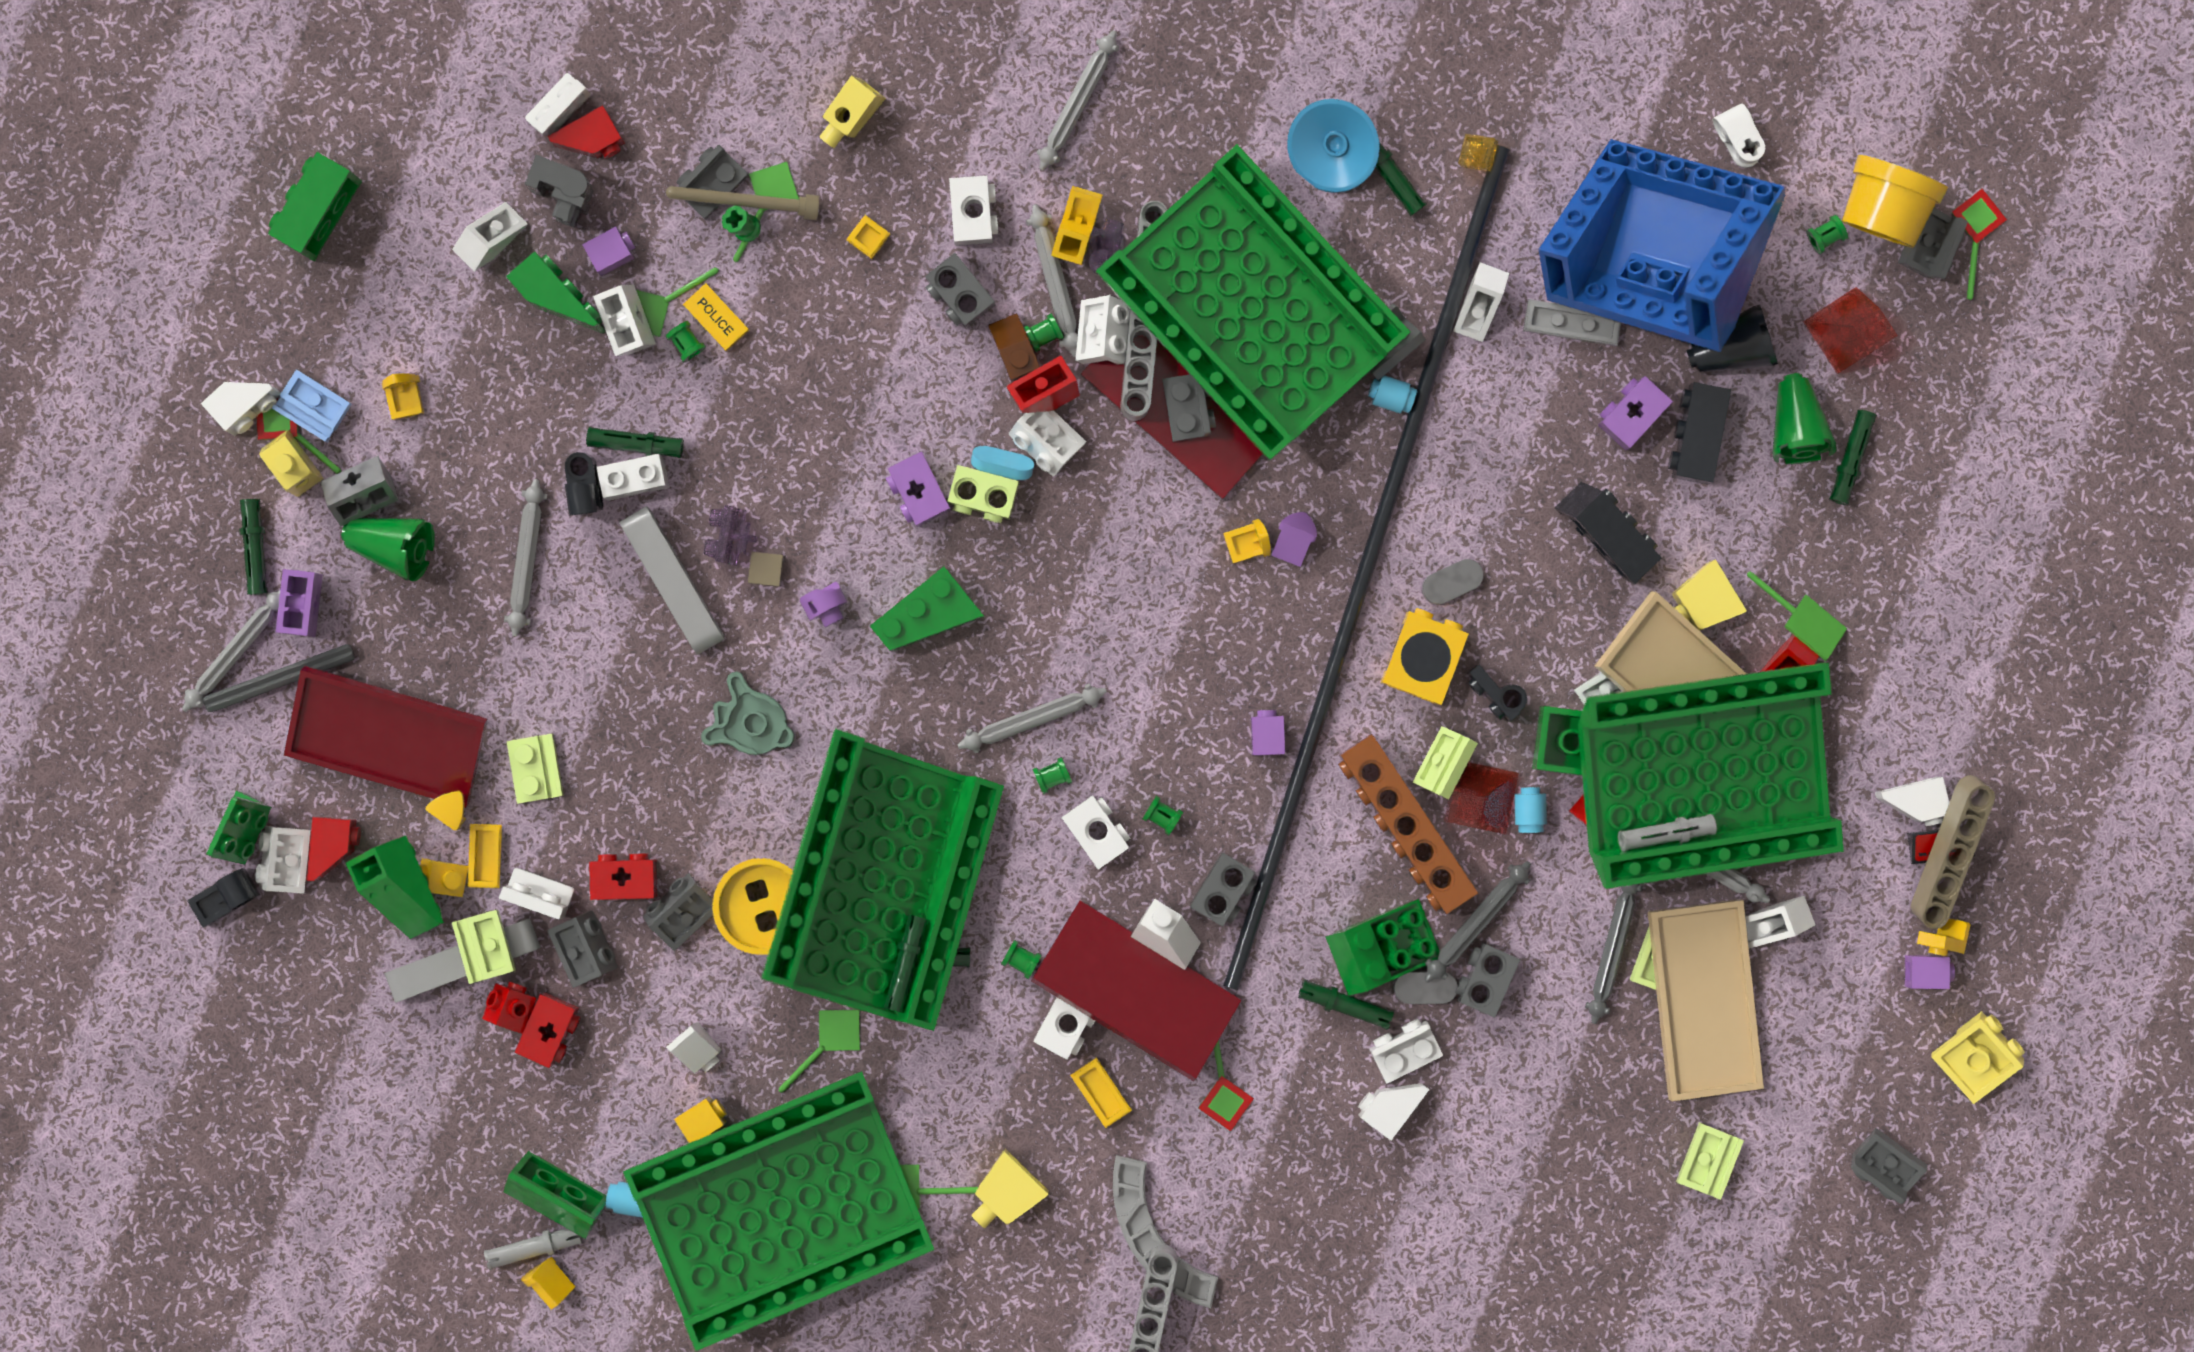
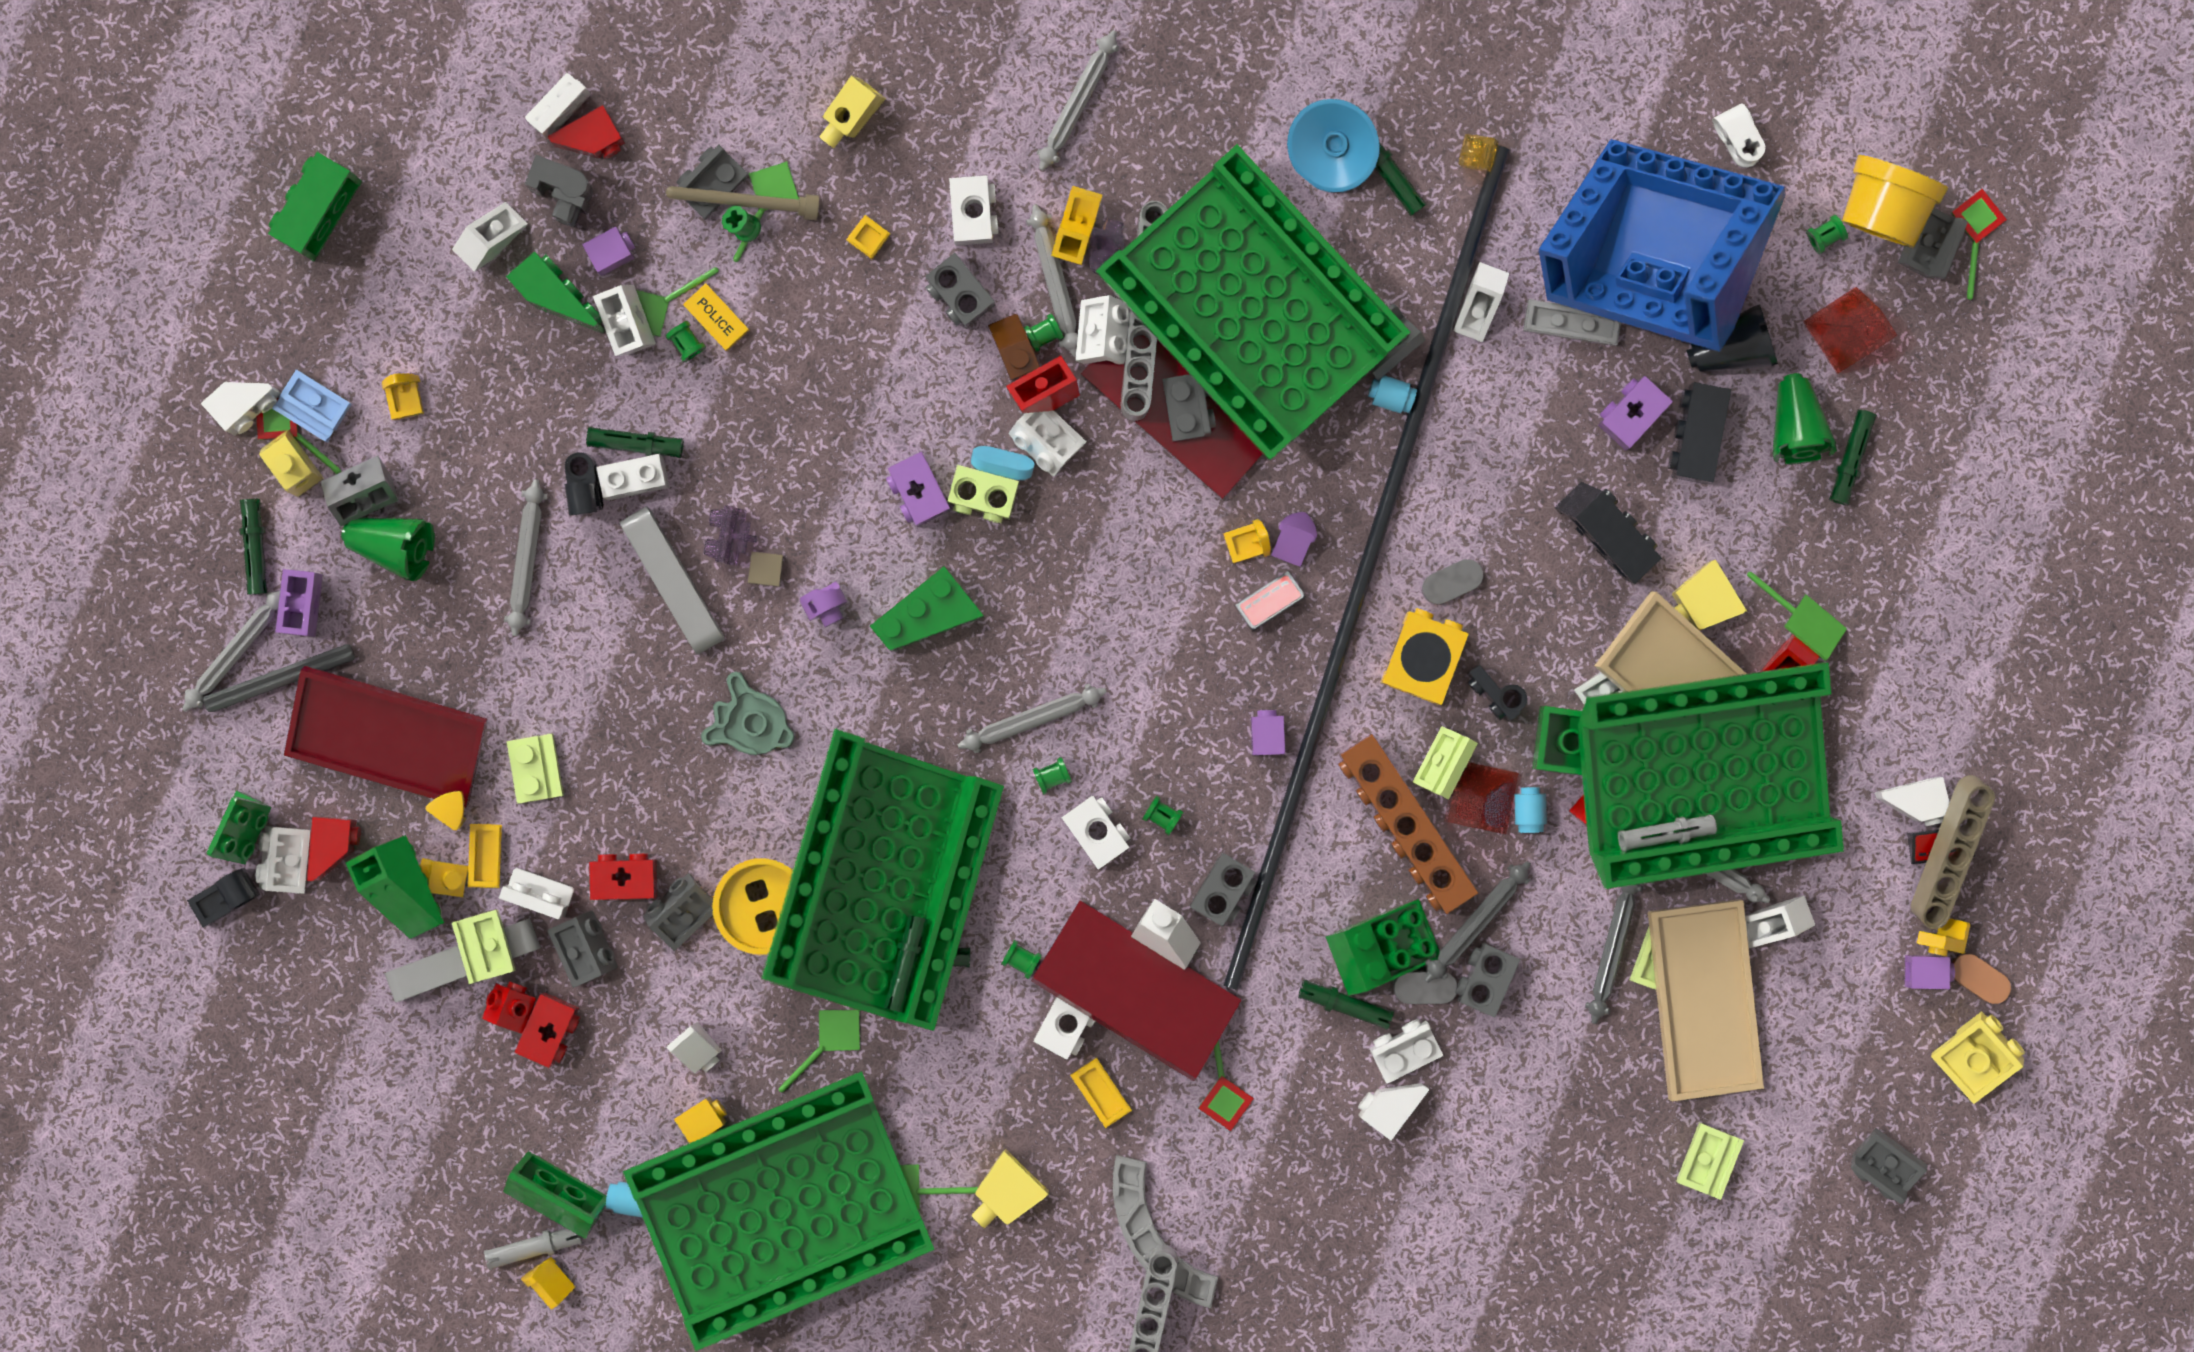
none -> slope [1235,571,1306,631]
none -> nougat tile [1952,954,2011,1004]

